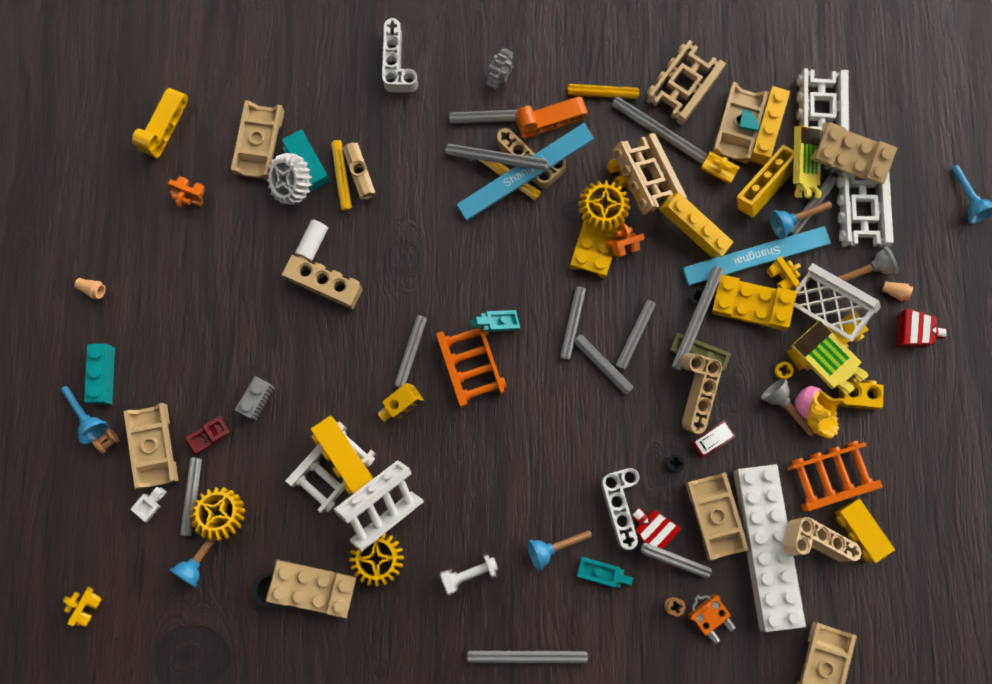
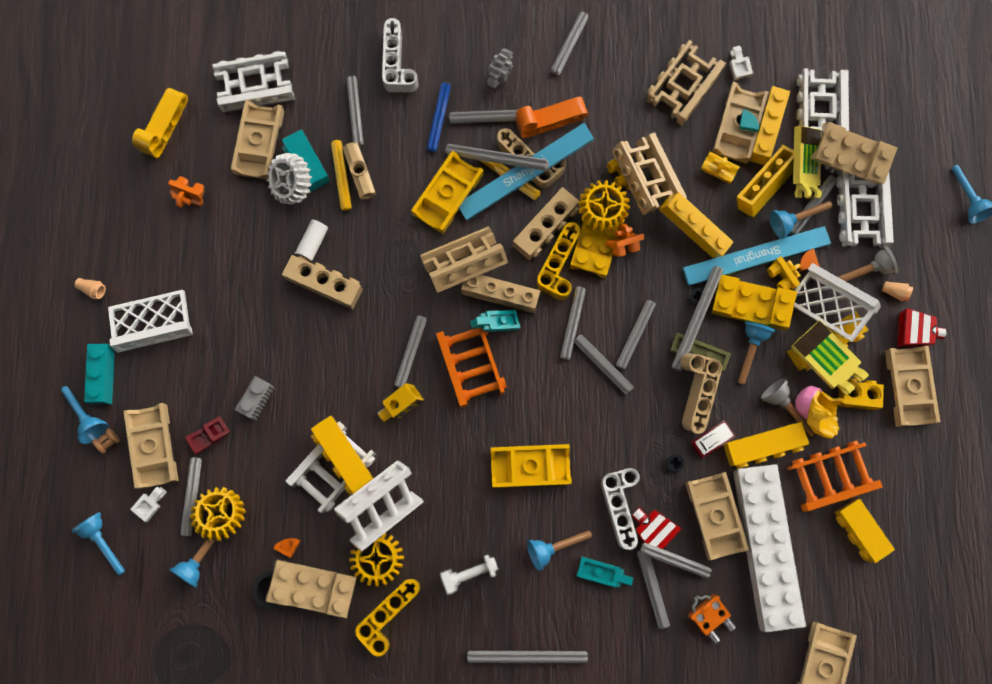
yellow hips [63,587,101,627] -> none
yellow axle [567,84,640,99] -> none
light grey axle [612,97,707,163] -> none
medium nougat bush [664,597,686,617] -> none
yellow bush [775,362,794,379] -> none
tan beam [783,517,861,562] -> none
none -> dark azure piece [71,512,125,575]
none -> white fence [108,290,193,353]
none -> white fence [212,51,295,112]
none -> orange tile [273,538,301,558]
none -> light grey axle [347,76,363,146]
none -> yellow beam [356,579,420,656]
none -> yellow piece [411,151,484,234]
none -> tan fence [420,227,508,293]
none -> blue axle [427,83,451,152]
none -> tan brick [461,275,540,314]
none -> yellow piece [491,444,572,488]
none -> tan brick [513,187,579,260]
none -> yellow beam [537,222,580,300]
none -> light grey axle [551,11,588,76]
none -> light grey axle [637,550,670,629]
none -> yellow brick [723,422,809,469]
none -> white plate [729,46,753,80]
none -> piece [738,321,775,385]
none -> orange tile [799,249,819,272]
none -> tan piece [885,346,940,427]

